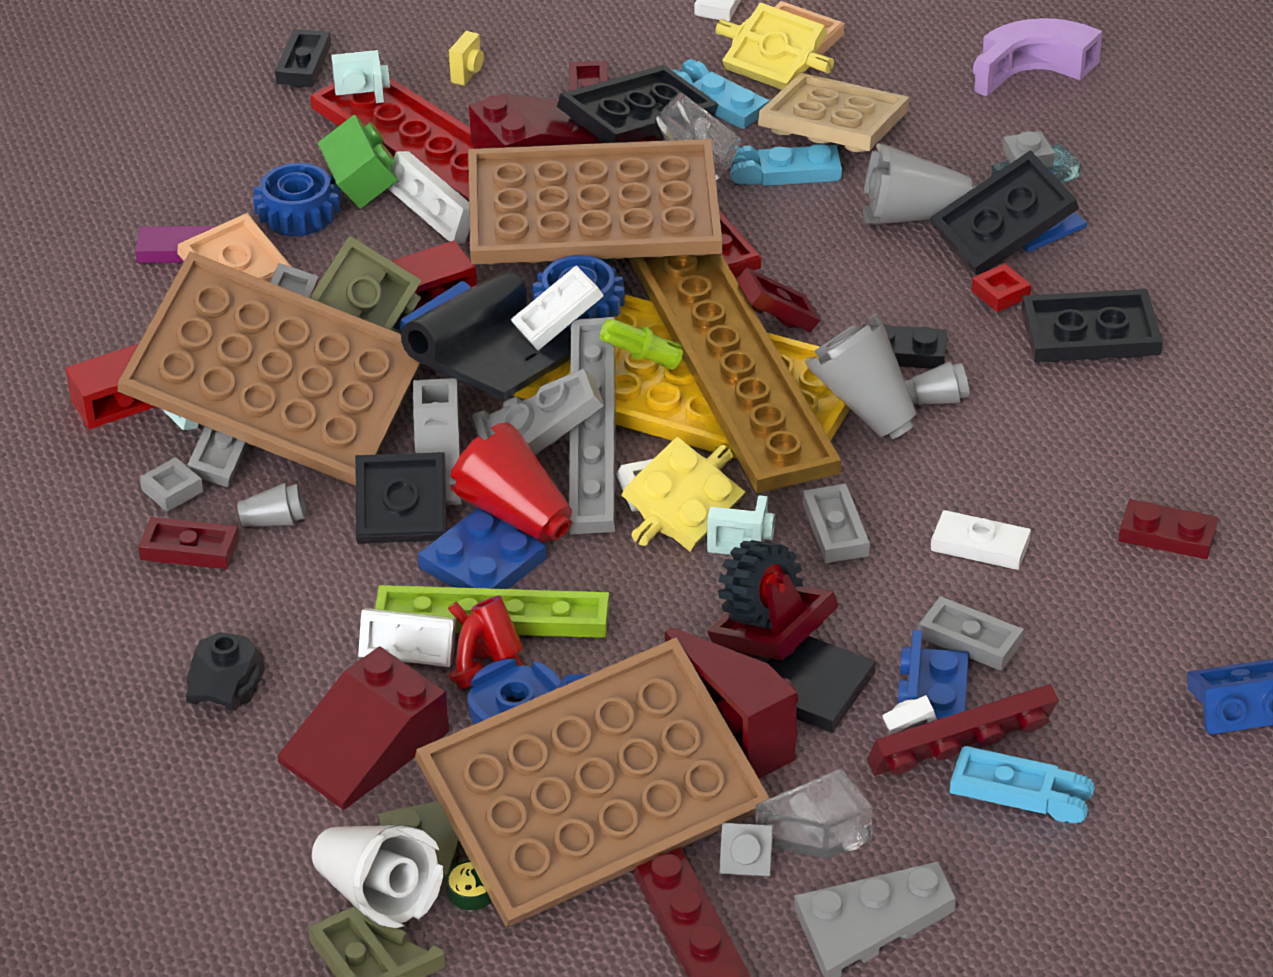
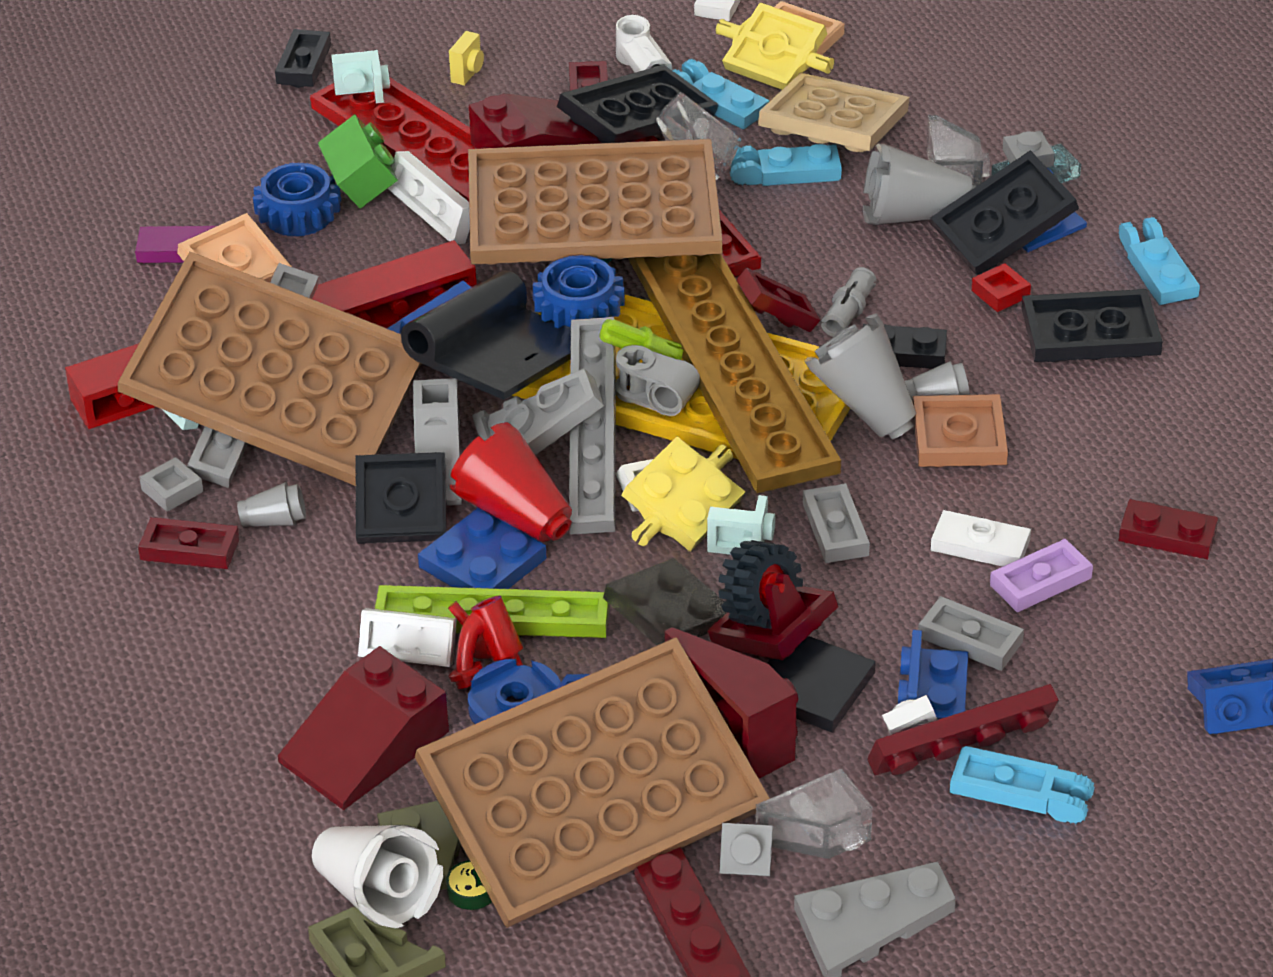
black hand [186,632,265,711] -> none
olive plate [310,235,422,333] -> none
white plate [511,265,604,350] -> none
lavender arch [973,18,1102,96] -> none
none -> clear smoke plate [603,558,727,645]
none -> white piece [616,15,672,72]
none -> light grey piece [616,345,700,416]
none -> light grey pin [821,267,876,337]
none -> nougat plate [913,394,1008,467]
none -> clear slope [927,115,990,186]
none -> lavender plate [990,539,1093,612]
none -> medium azure hinge [1118,217,1200,305]

